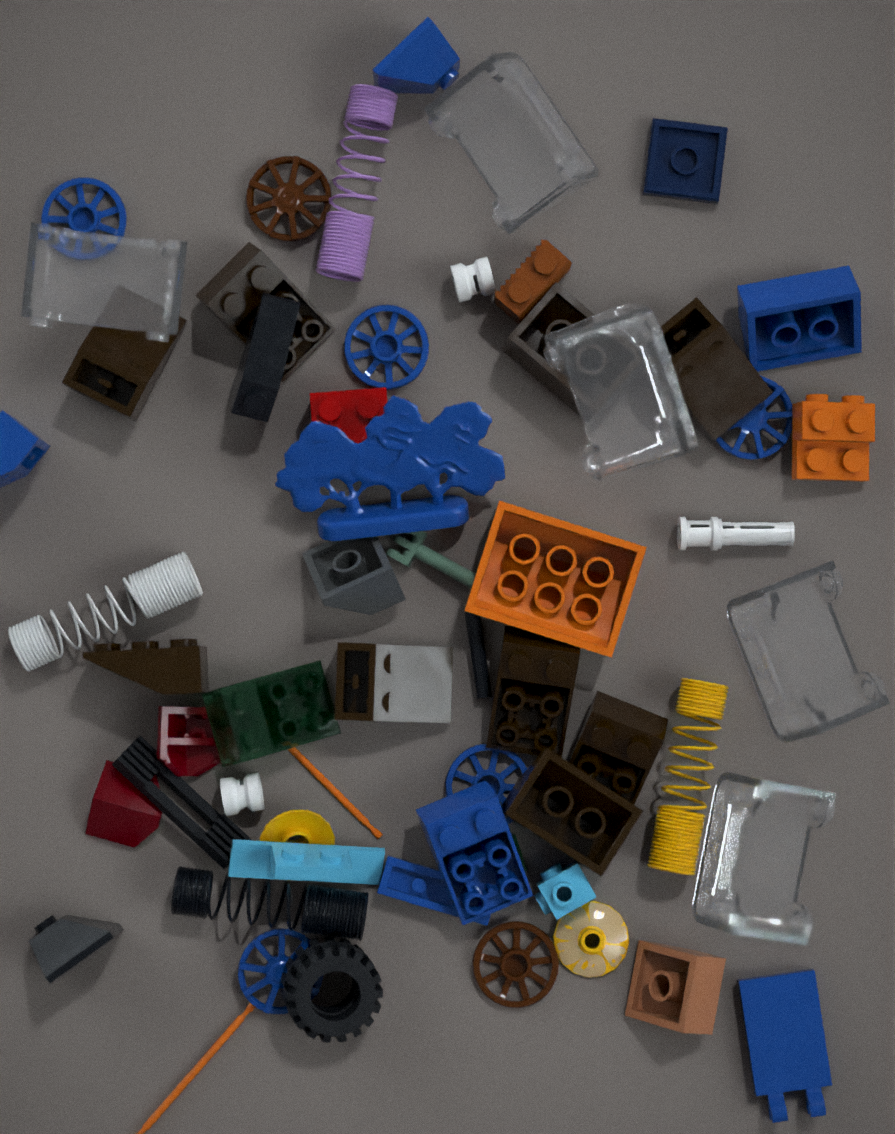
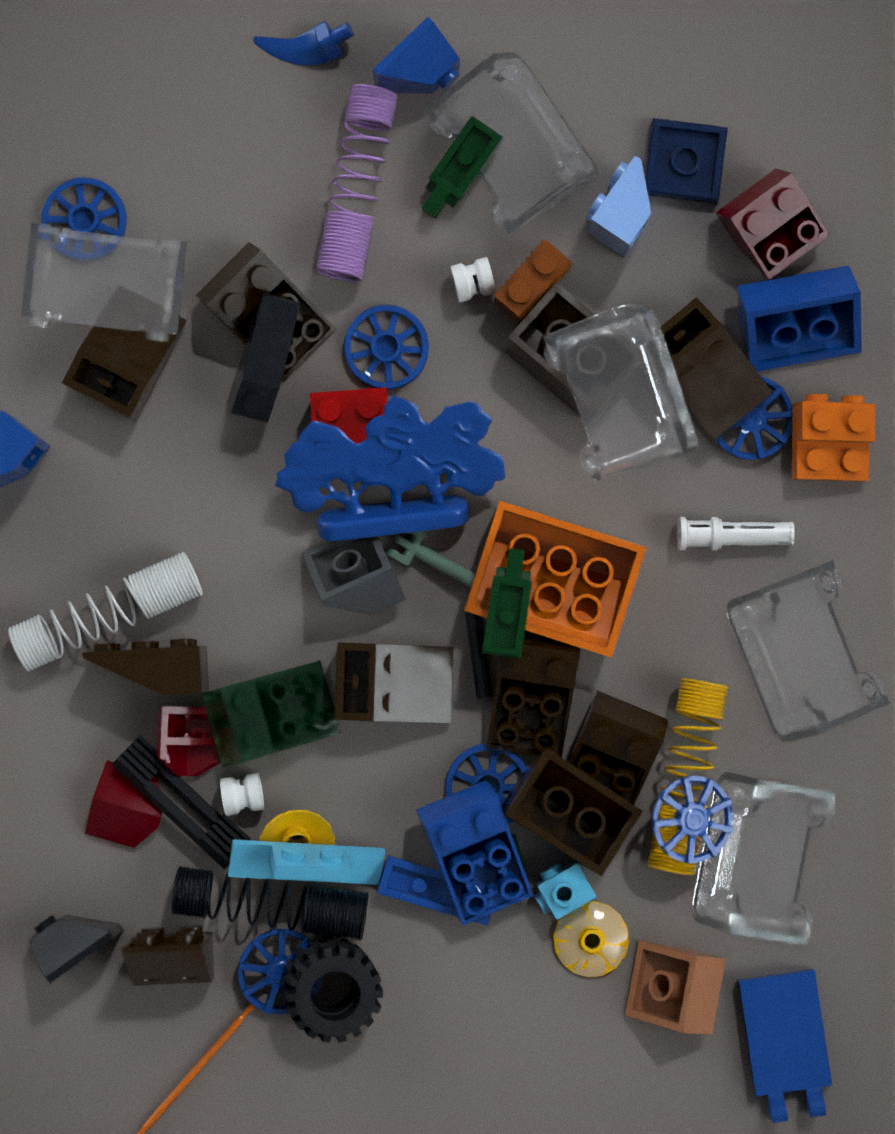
reddish brown wheel [247,156,332,241] -> none
orange piece [248,706,383,840] -> none
reddish brown wheel [473,921,559,1008] -> none
none -> dark brown slope [122,925,214,986]
none -> blue bar [253,21,354,65]
none -> dark green hinge [421,116,504,219]
none -> dark green hinge [482,548,532,659]
none -> light blue slope [586,156,651,258]
none -> wheel [652,776,734,864]
none -> slope [716,168,830,280]

